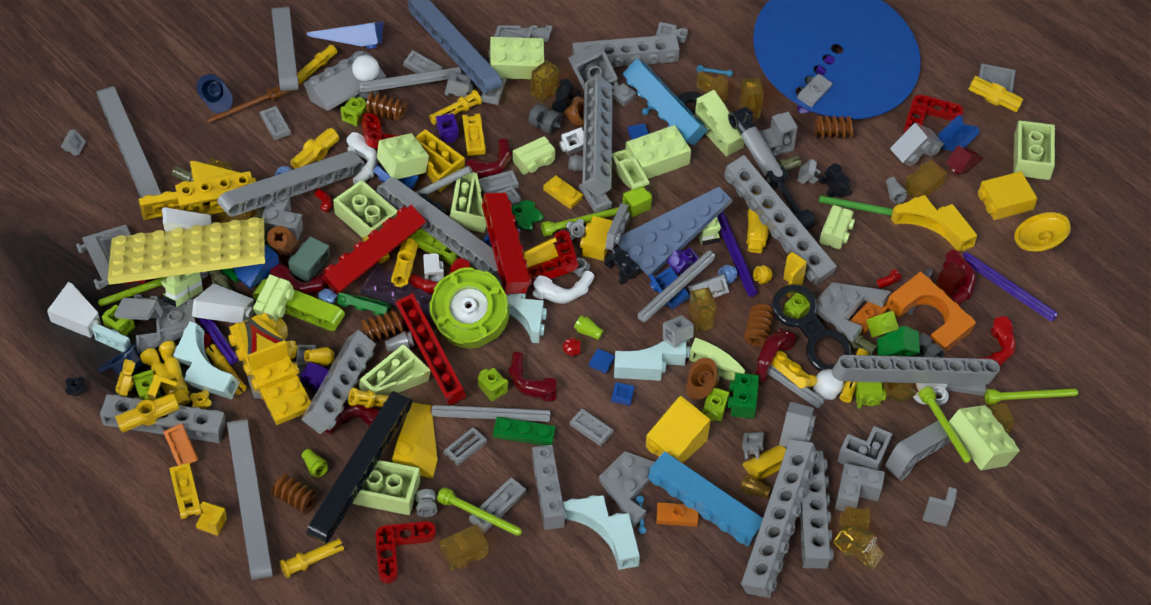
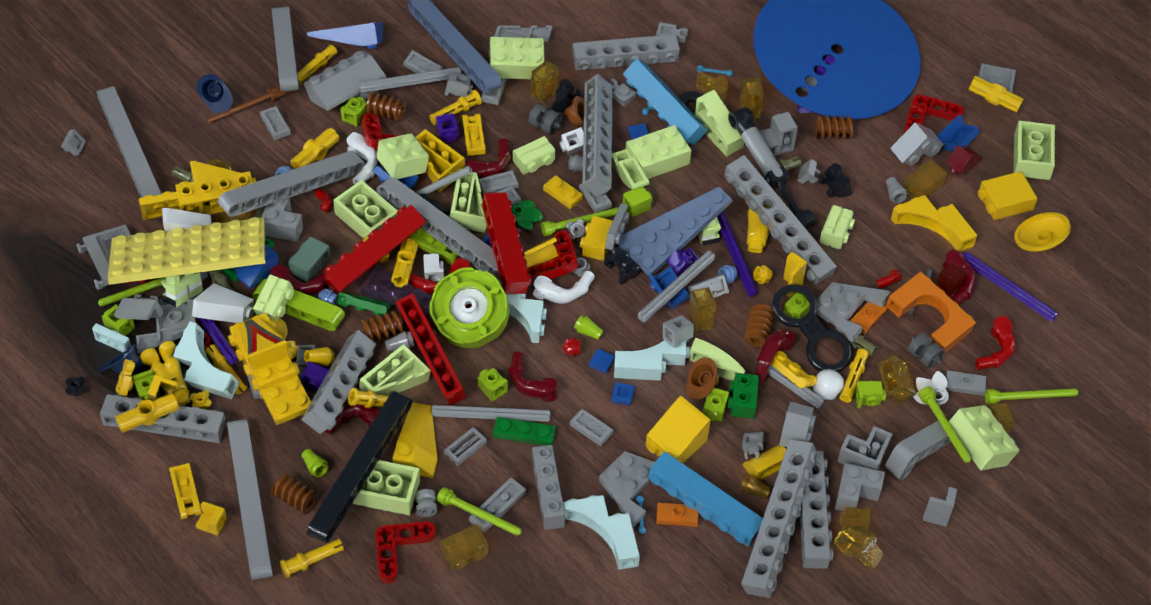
white slope [47,282,101,338] -> none
orange plate [163,423,199,466] -> none
dark orange piece [267,226,299,257] -> none
white hair [352,55,379,82] -> none
light grey slope [568,42,618,91] -> none
light grey plate [797,74,833,108] -> none
bright green bar [819,195,893,216] -> none
light grey beam [832,355,1000,385] -> none
lime brick [866,311,899,338] -> none
green brick [877,326,920,357] -> none

